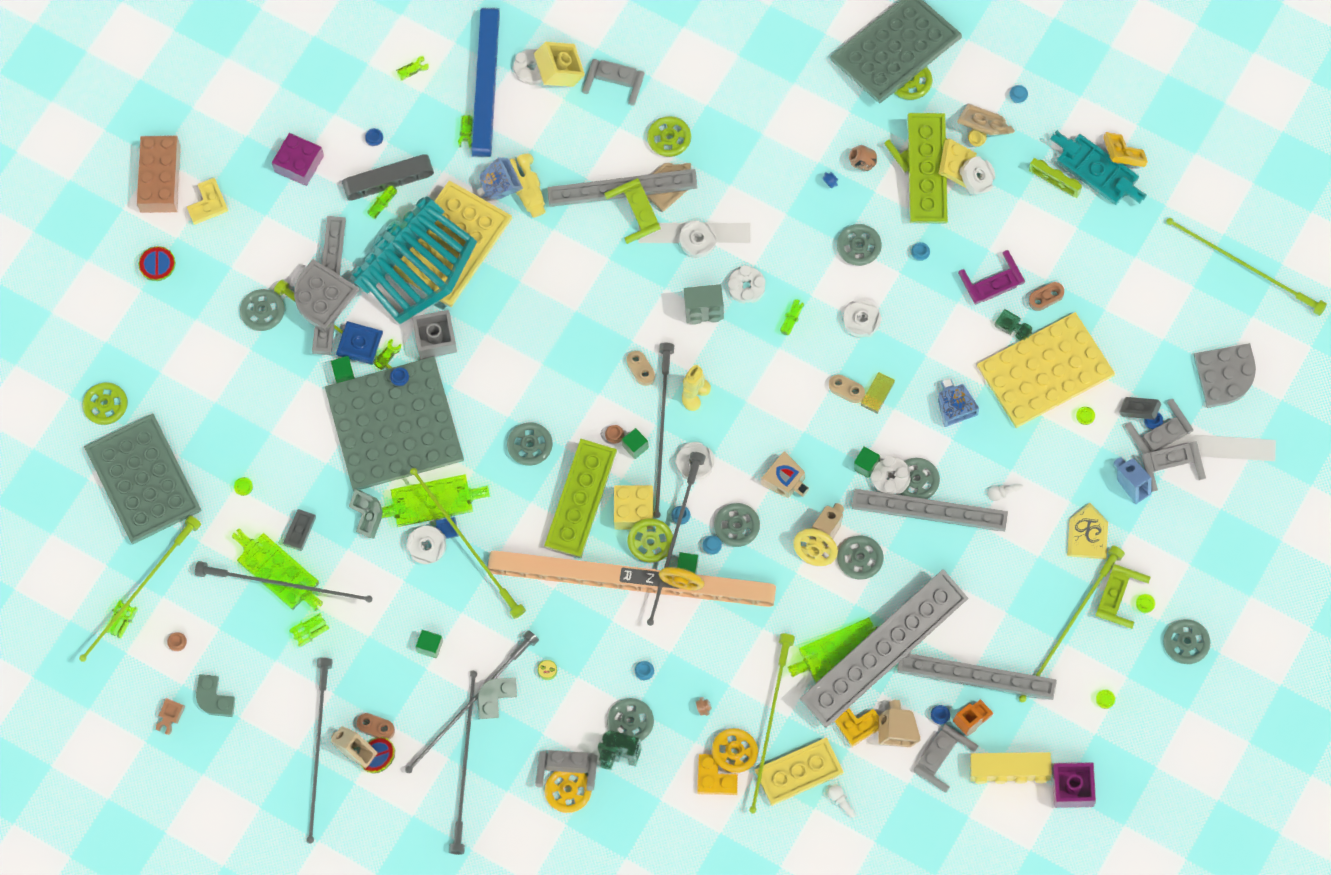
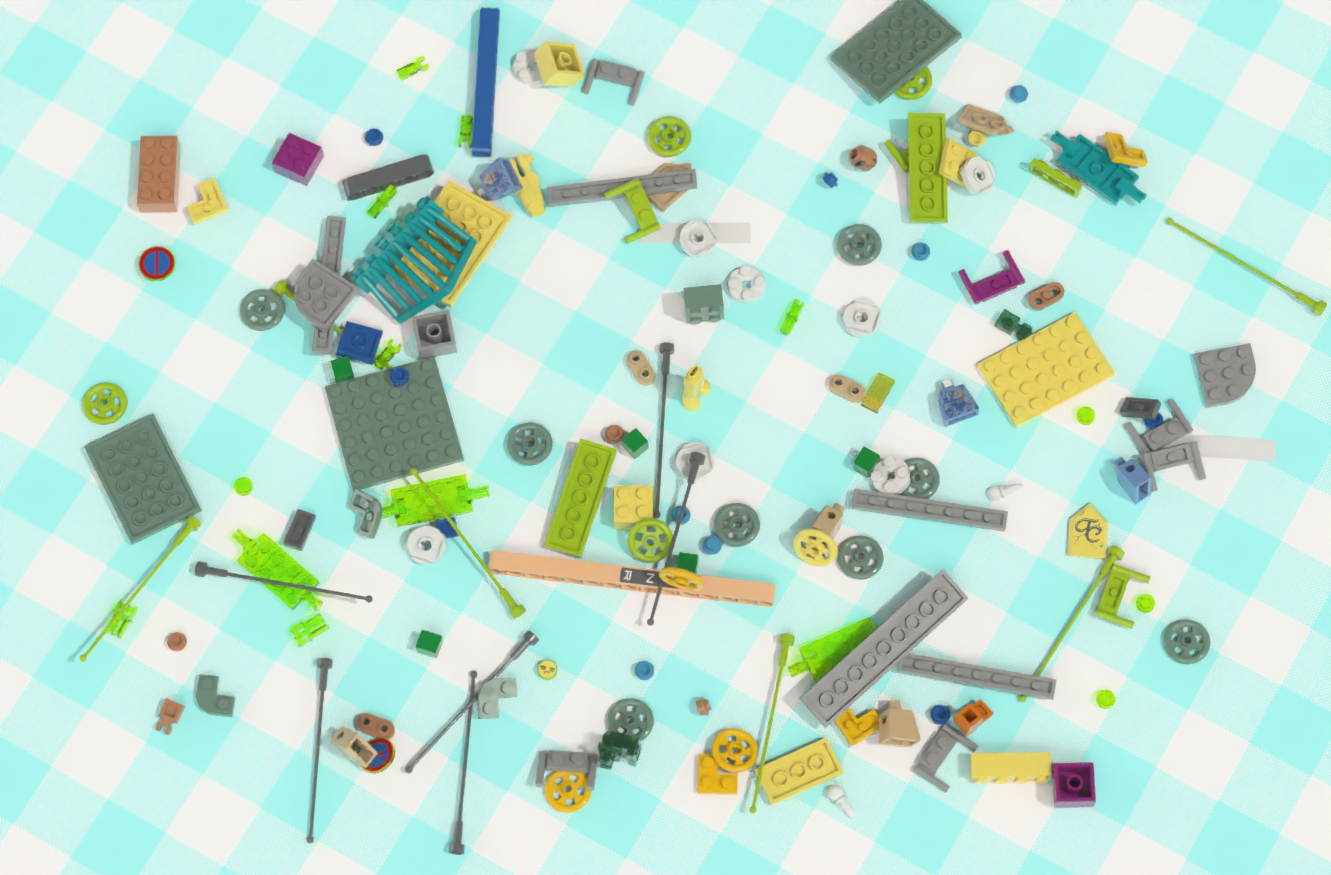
tan torso [761,451,810,498] -> none

